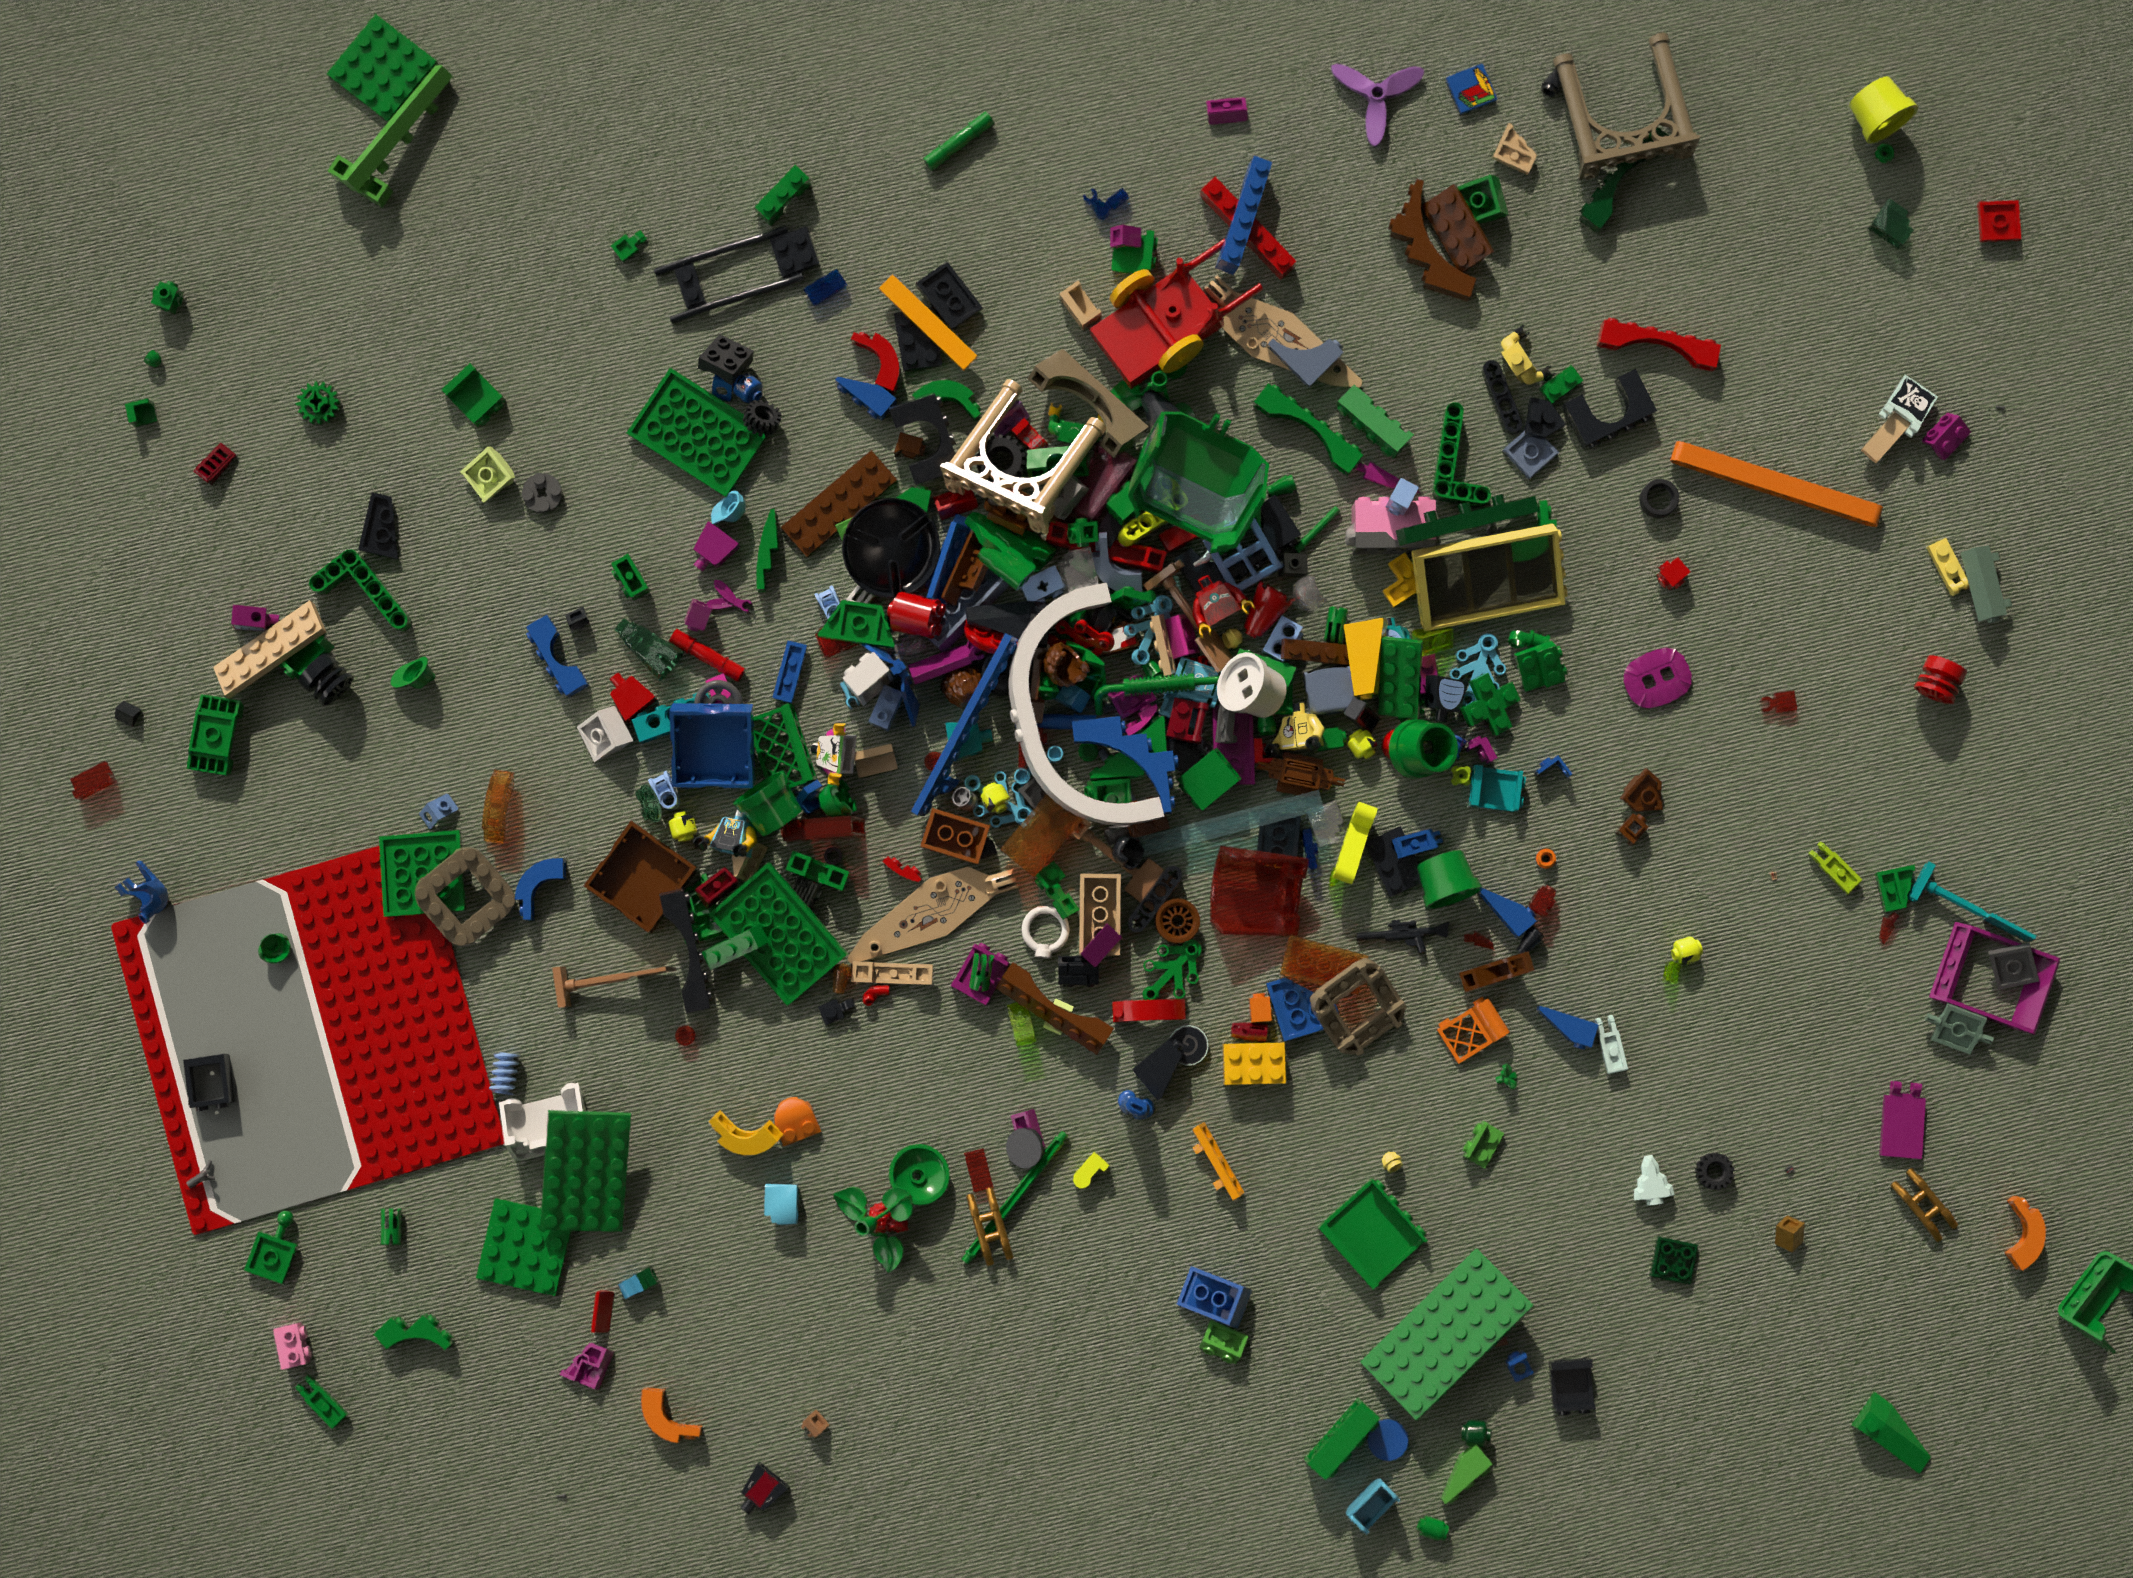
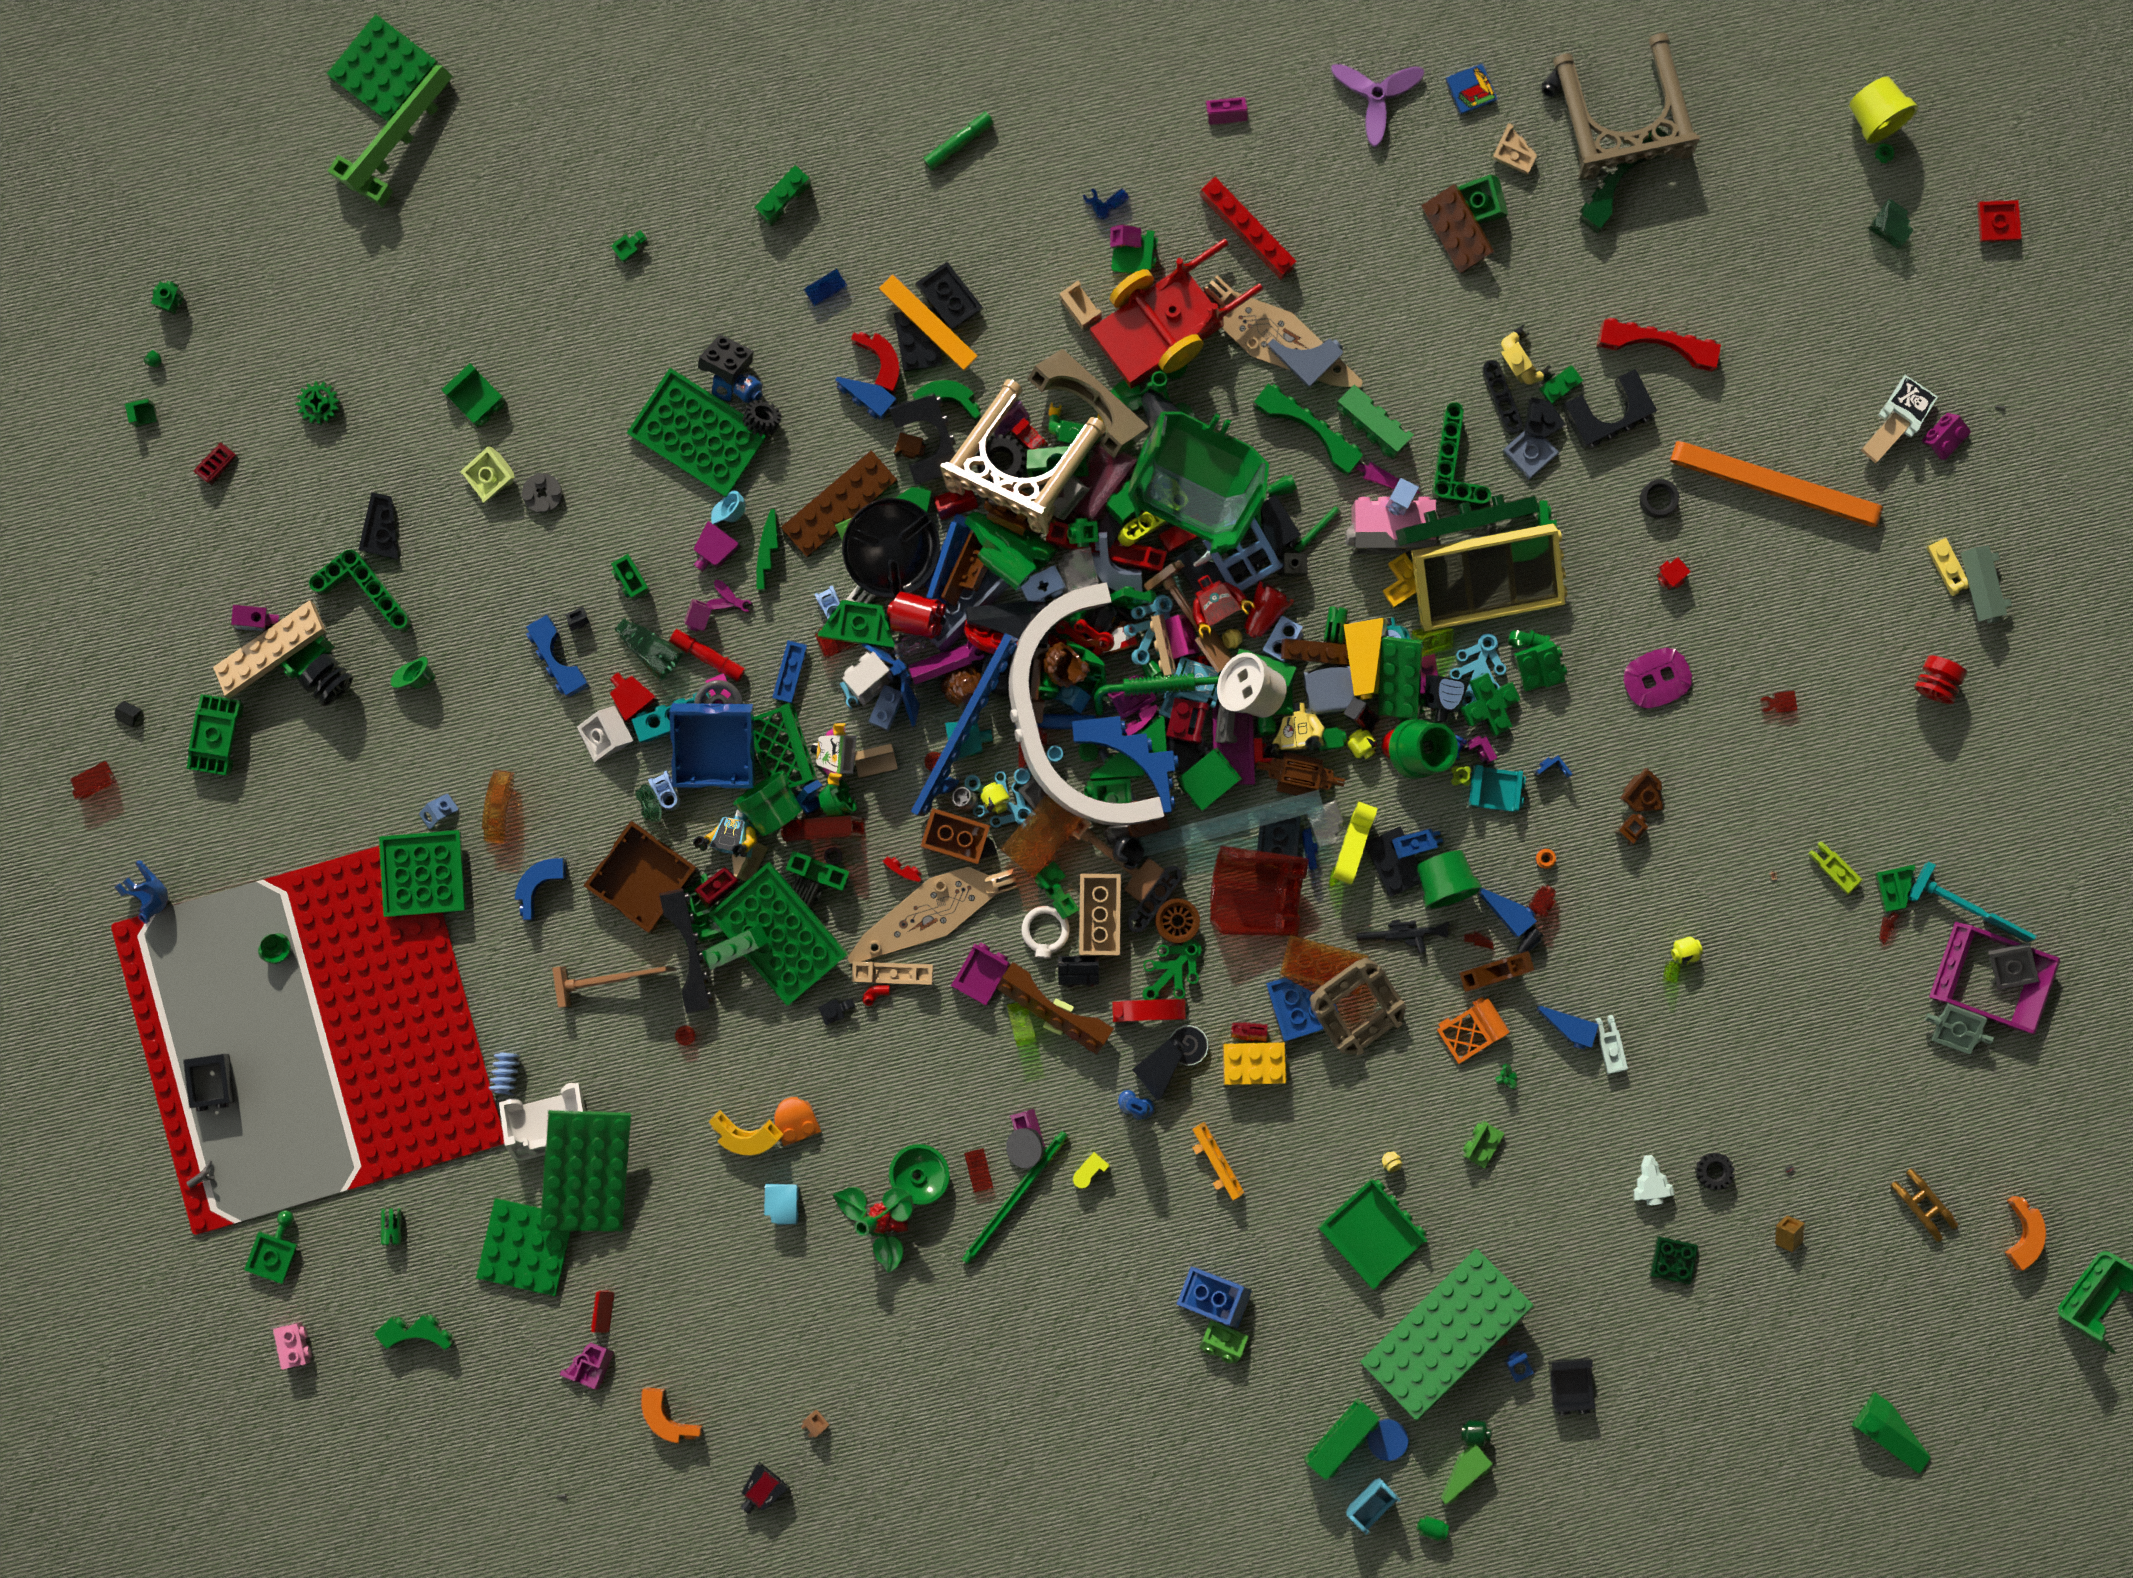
green hinge [295,1375,348,1429] -> none
dark tan plate [415,847,515,946] -> none
leg [618,1266,660,1299] -> none
black plate [654,225,820,324] -> none
neon yellow head [669,811,697,842] -> none
clear orange cone [833,963,852,994] -> none
pearl gold piece [966,1188,1014,1266] -> none
green arm [969,953,994,992] -> none
magenta slope [1080,923,1122,967] -> none
blue arch [1215,155,1272,275] -> none
orange brick [1248,993,1272,1023] -> none
clear hair [1293,575,1327,612] -> none
reddish brown arch [1388,179,1476,302] -> none
magenta tile [1879,1081,1926,1159] -> none

